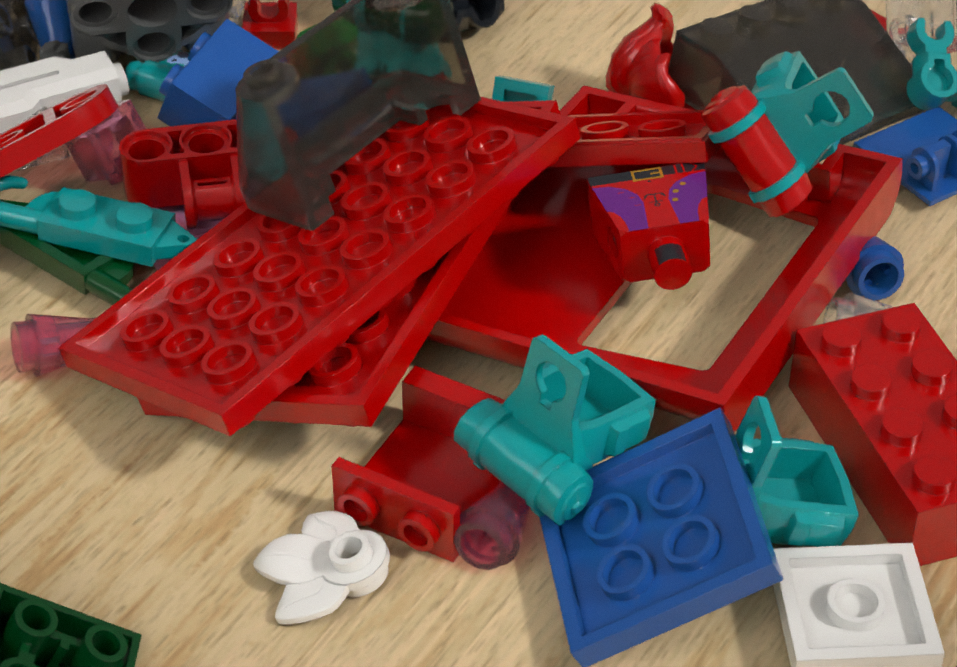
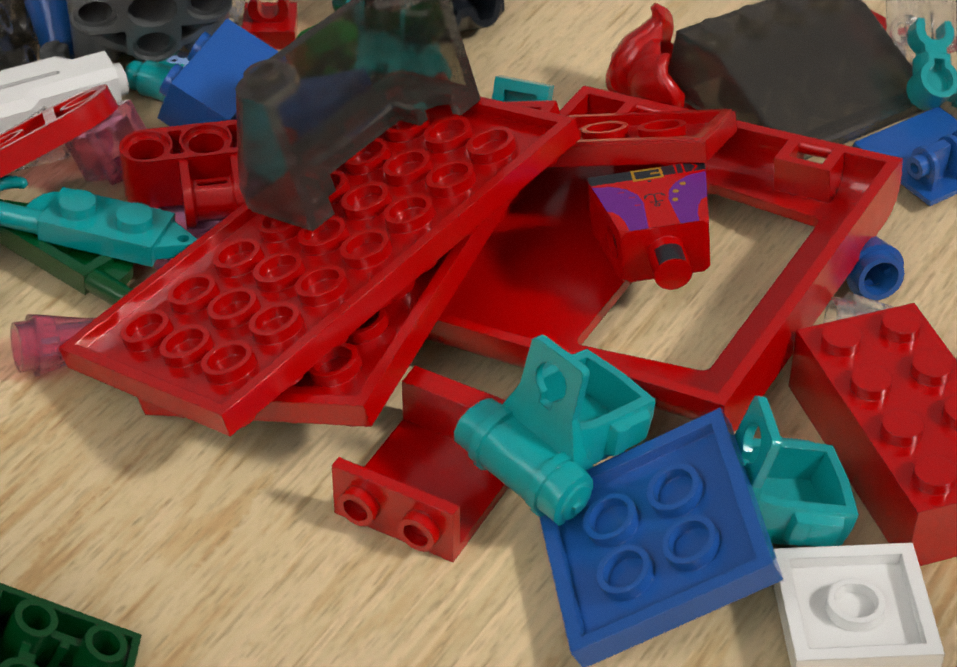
white plate [253,511,390,624] -> none
clear pink cone [454,481,531,570] -> none
teal piece [701,51,874,218] -> none

